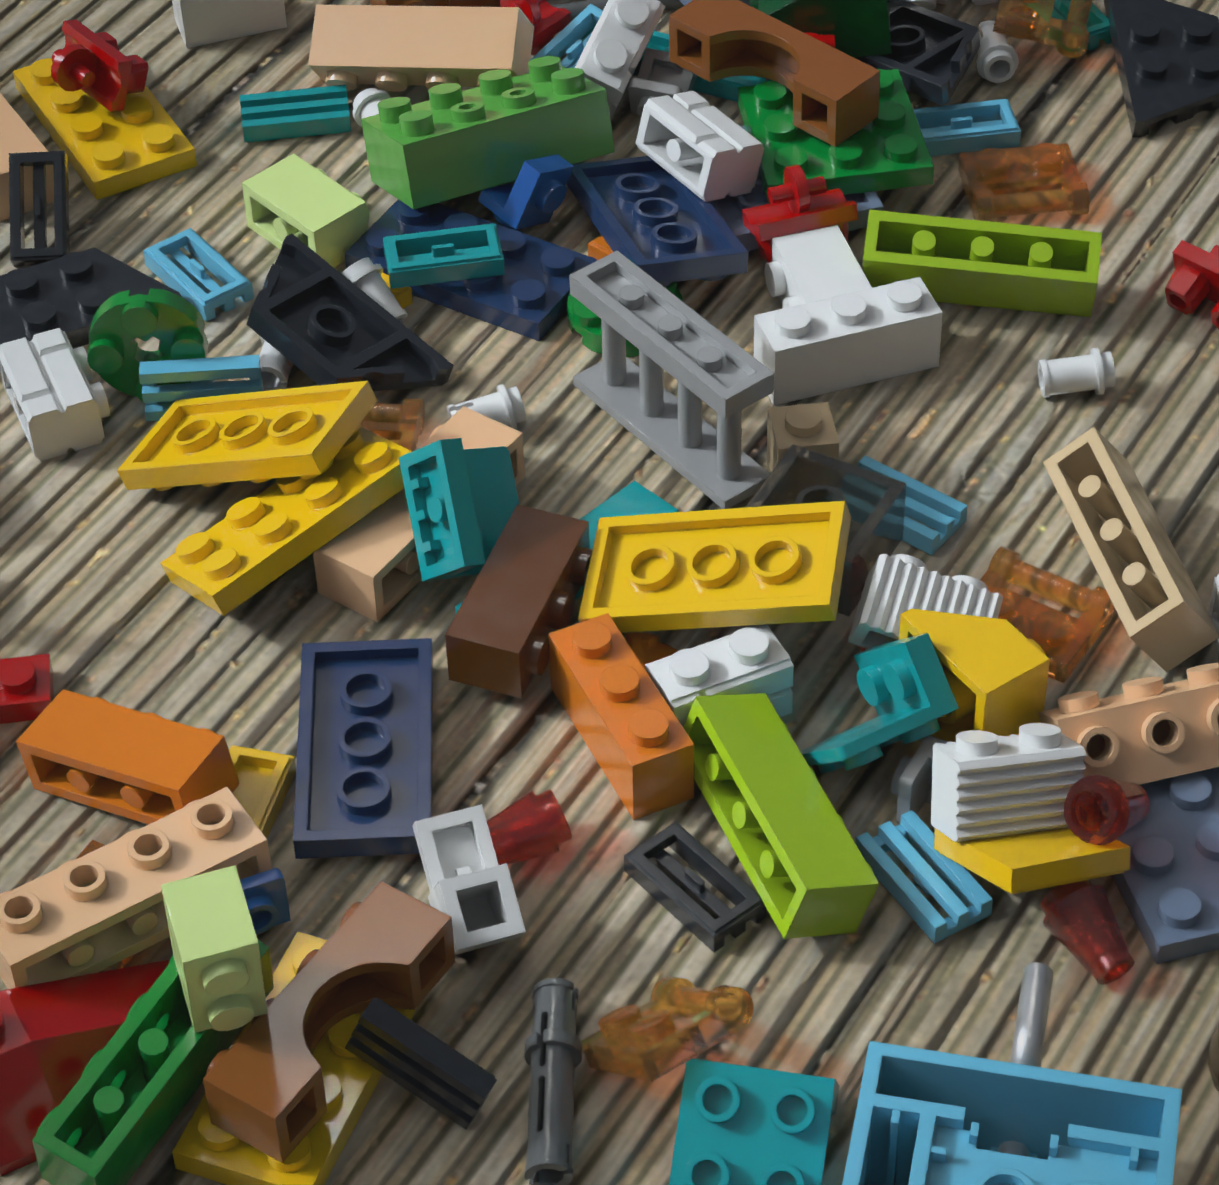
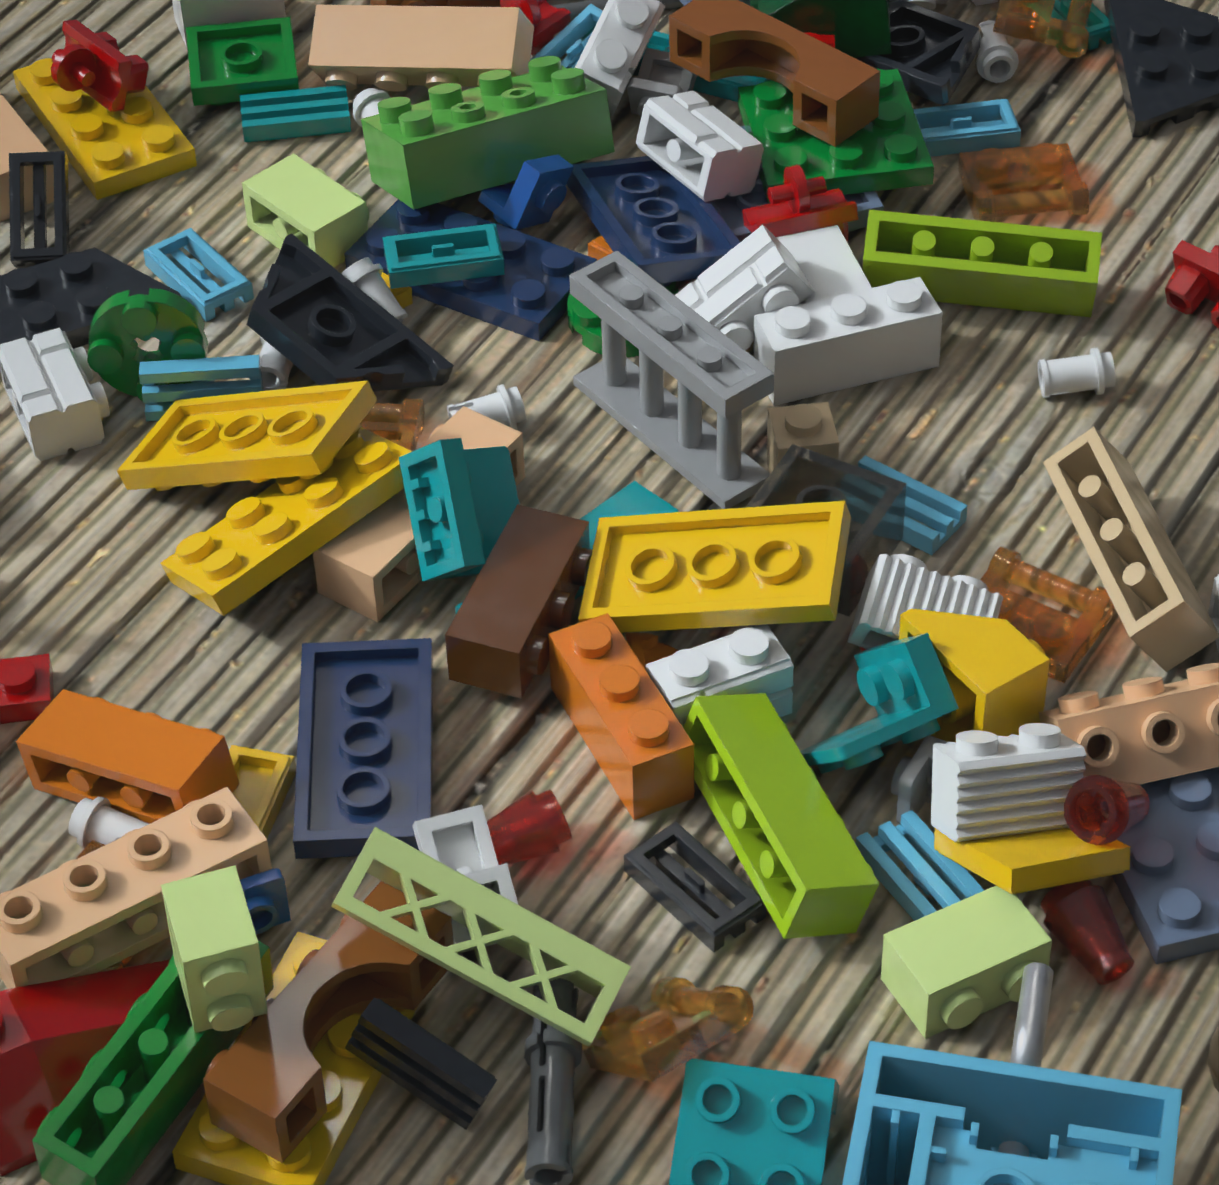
none -> white pin [68,797,149,849]
none -> green plate [186,17,299,106]
none -> yellowish green fence [331,827,631,1046]
none -> white brick [675,225,815,351]
none -> yellowish green brick [881,886,1052,1039]

